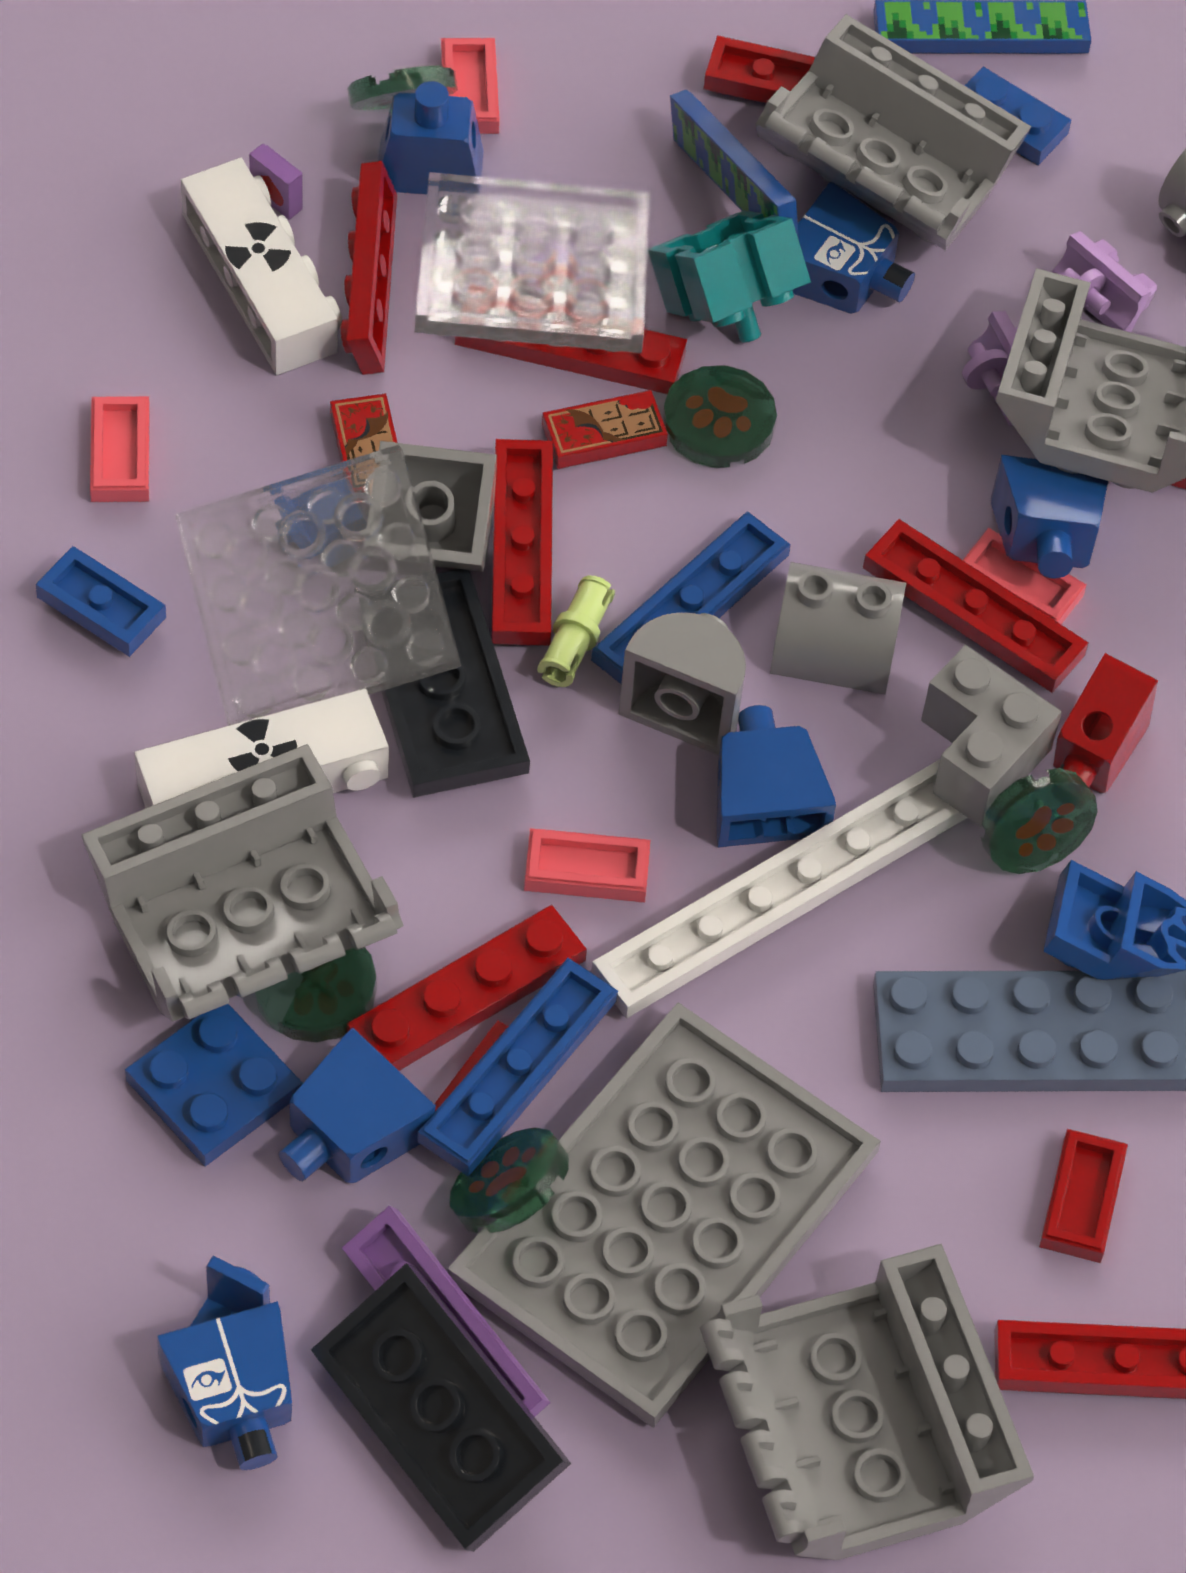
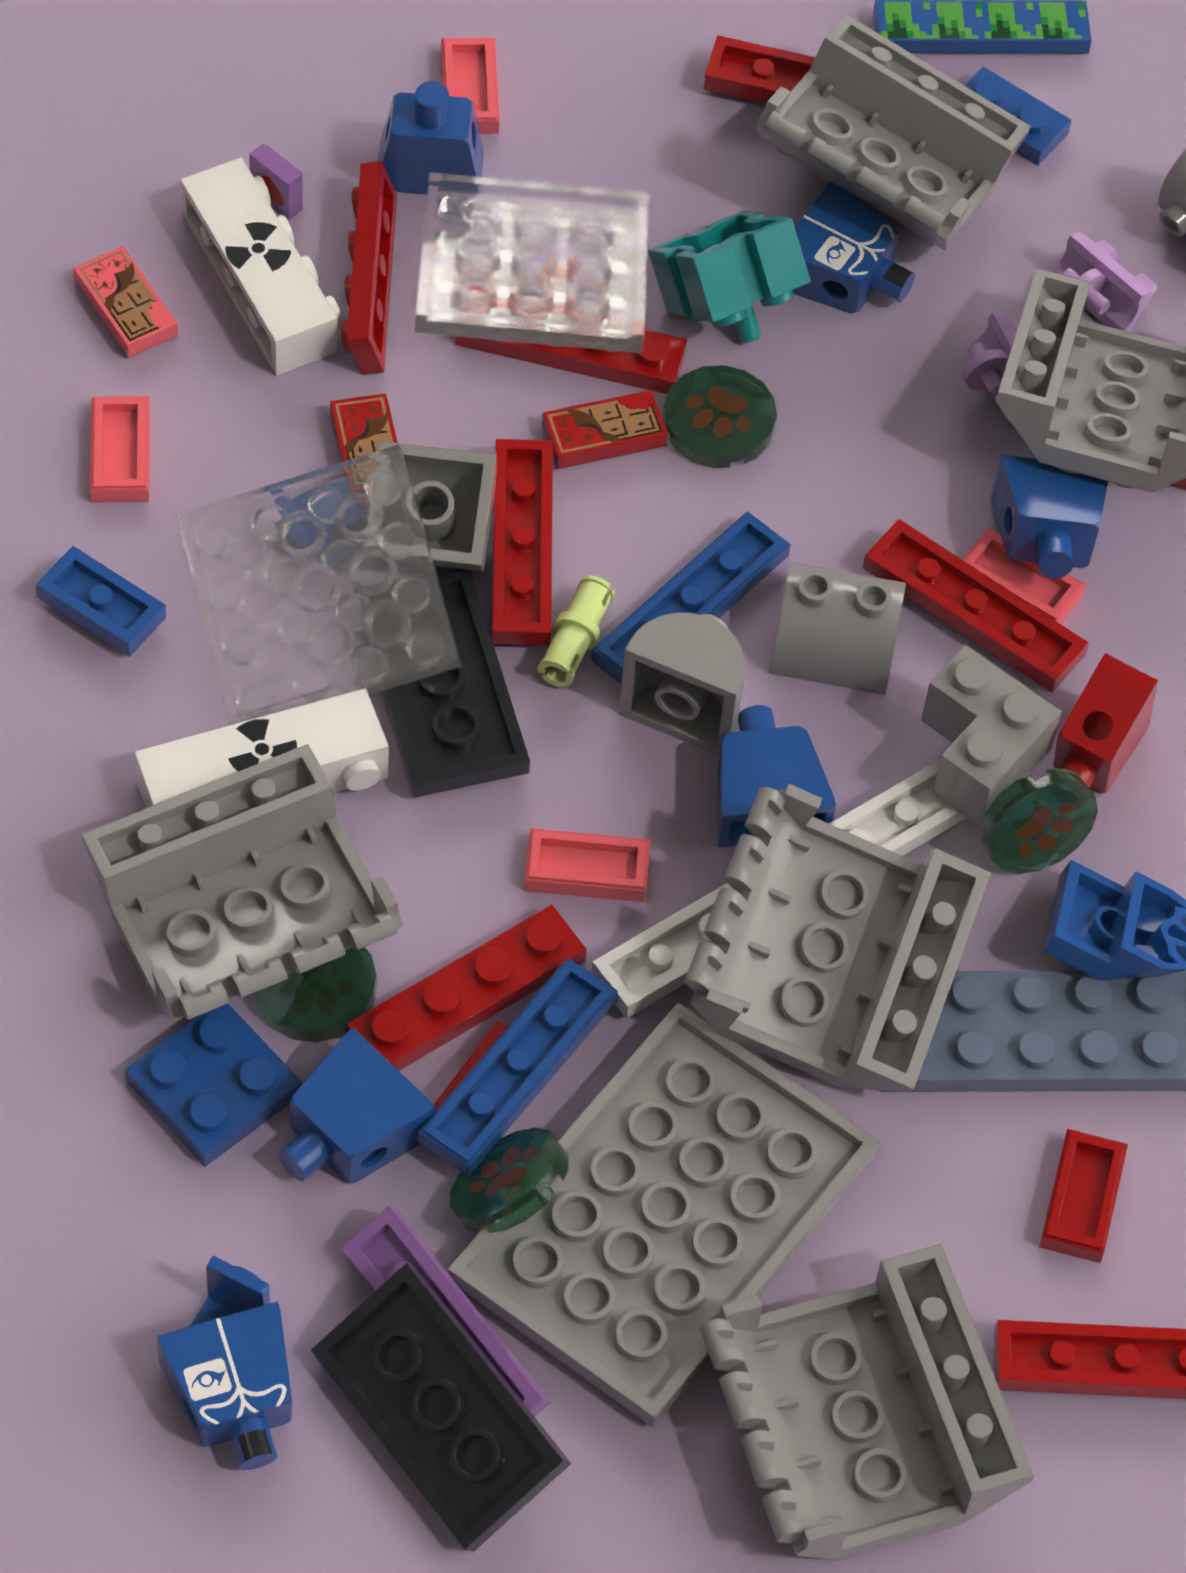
tile [347,65,458,110] -> none
blue tile [670,89,799,240] -> none
none -> tile [73,246,178,358]
none -> light grey slope [684,784,991,1093]

